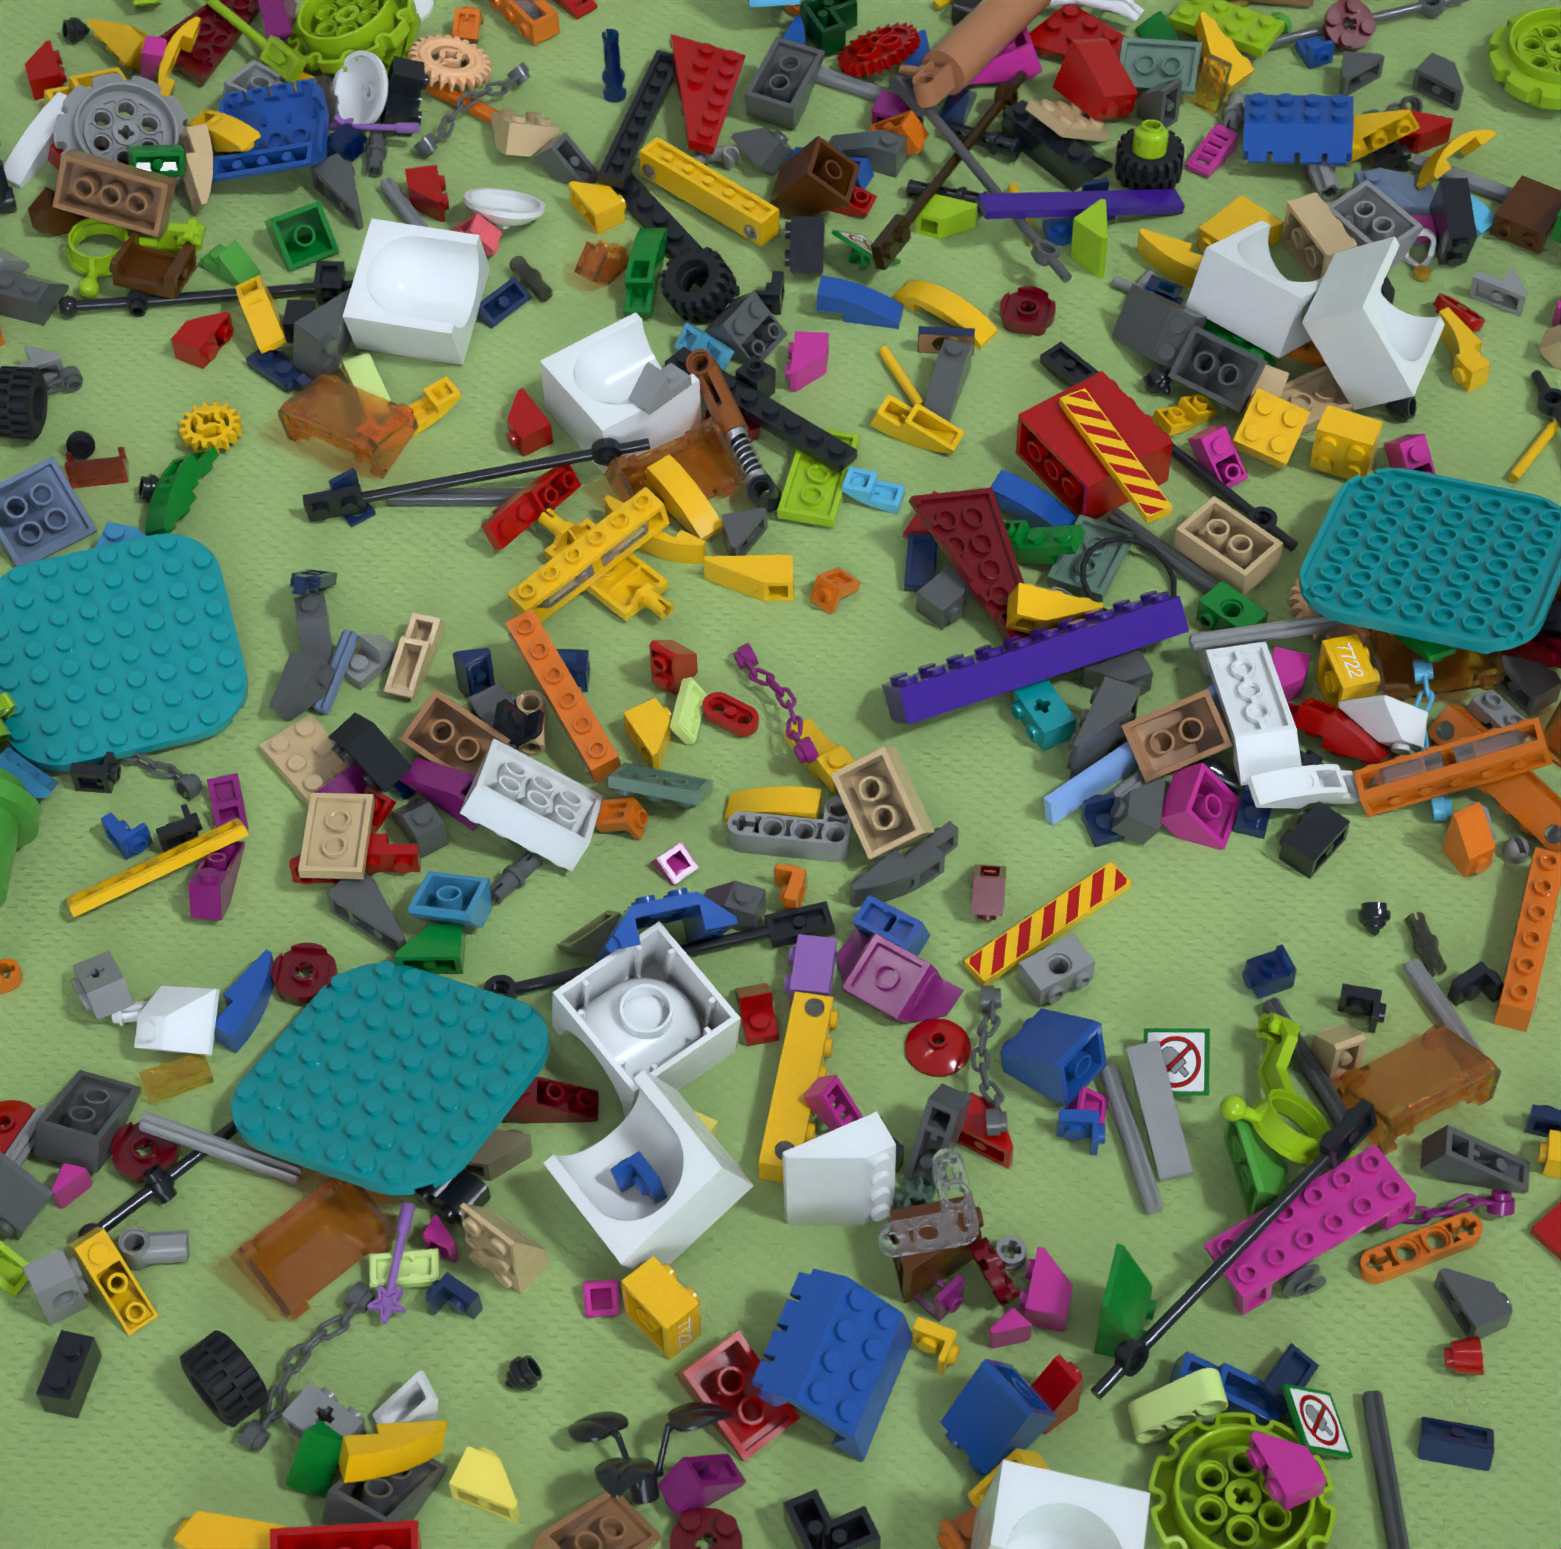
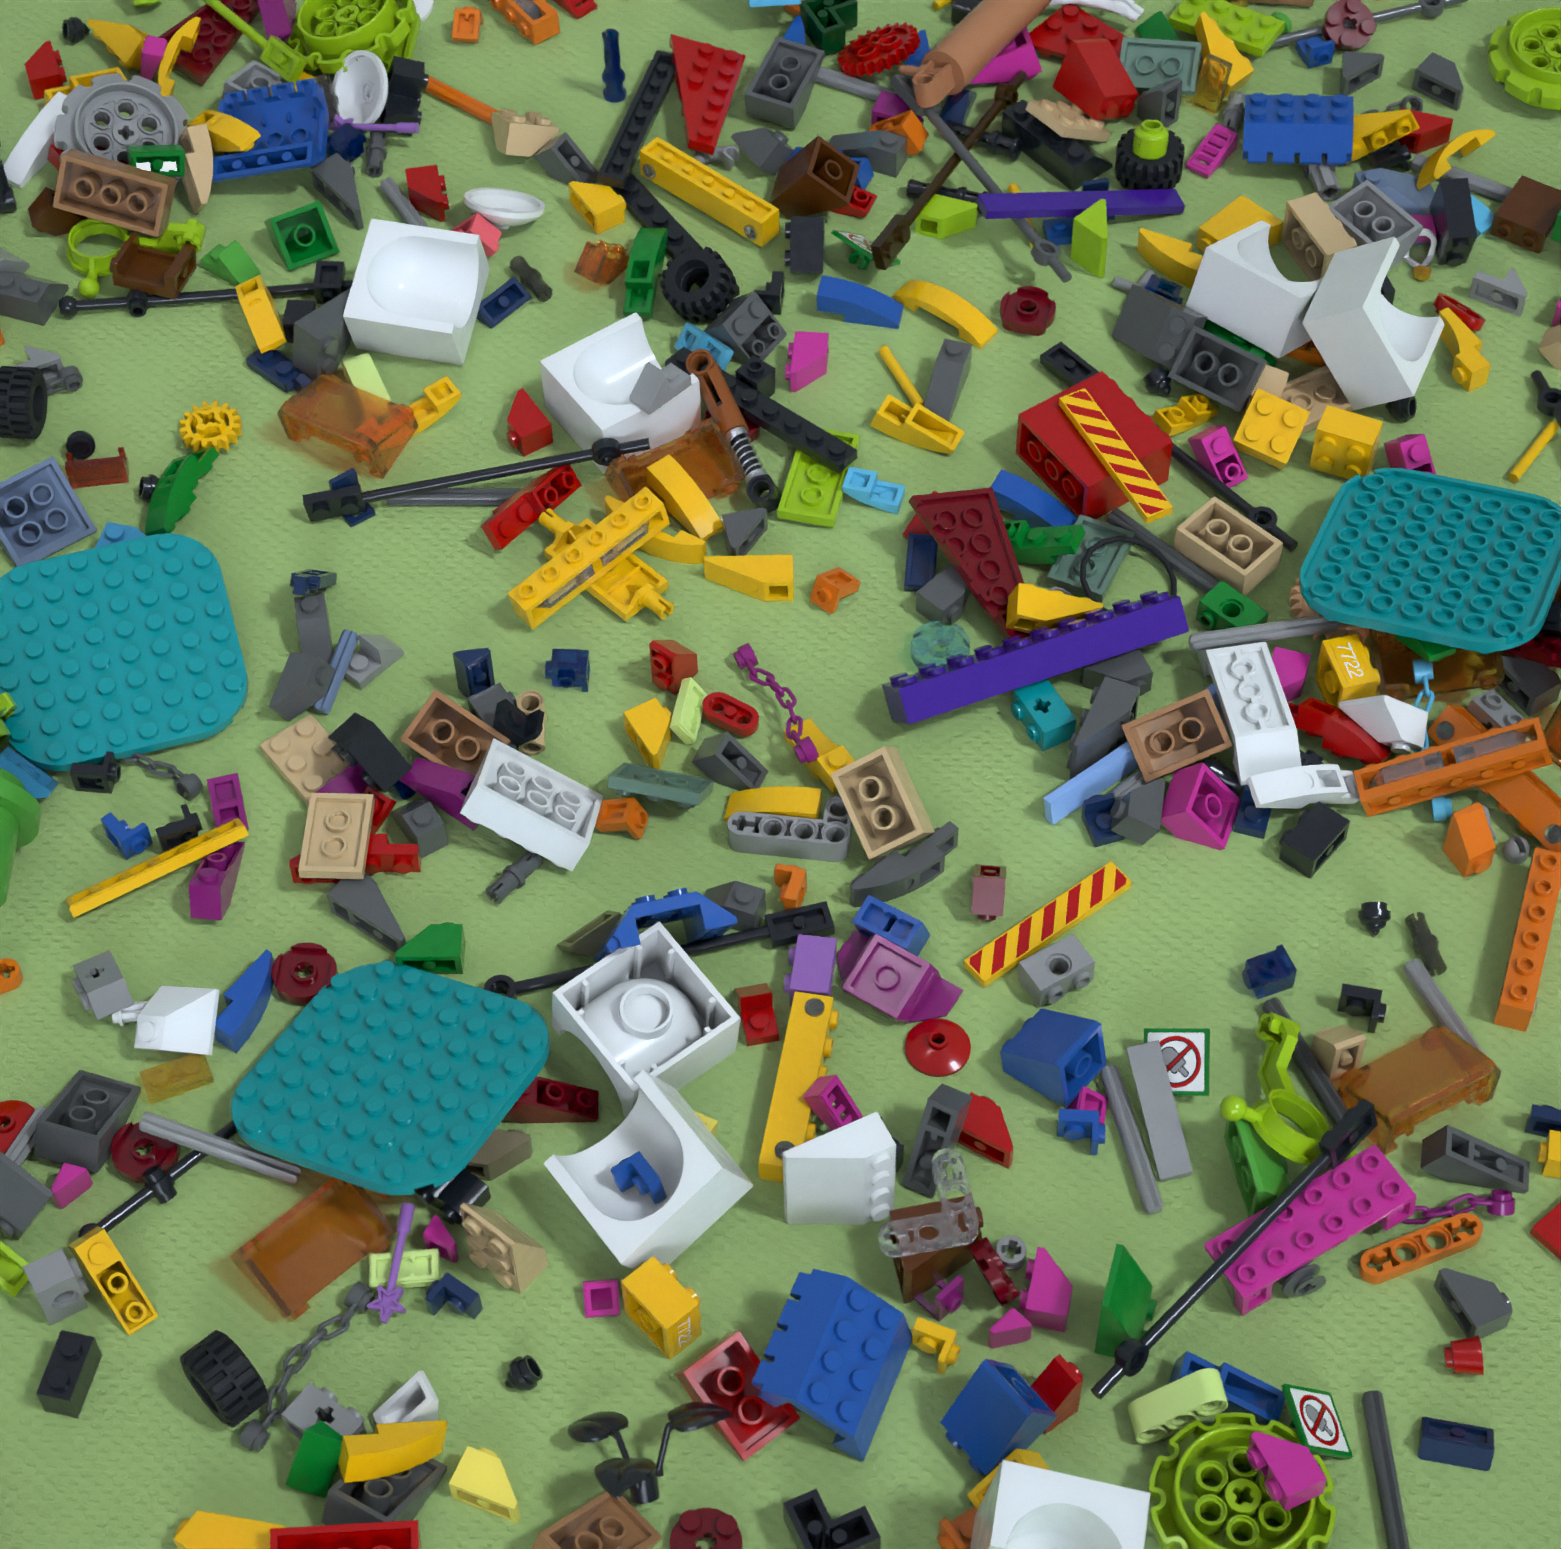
light grey piece [118,1227,190,1271] -> none
red slope [171,312,234,369] -> none
tan slope [383,612,445,700] -> none
light nougat gear [407,34,492,93] -> none
dark azure slope [408,871,492,928] -> none
dark grey piece [413,62,531,157] -> none
orange piece [505,608,621,784] -> none
slope [651,842,699,885] -> none
magenta slope [657,1453,746,1514] -> none
sand green gear [895,1177,935,1209] -> none
tile [918,326,975,355] -> none
dark grey piece [971,985,1007,1136] -> none
dark blue tile [1256,1343,1319,1415] -> none
black bracket [1447,961,1504,1006] -> none
none -> dark grey slope [692,731,768,791]
none -> clear light blue plate [910,621,970,667]

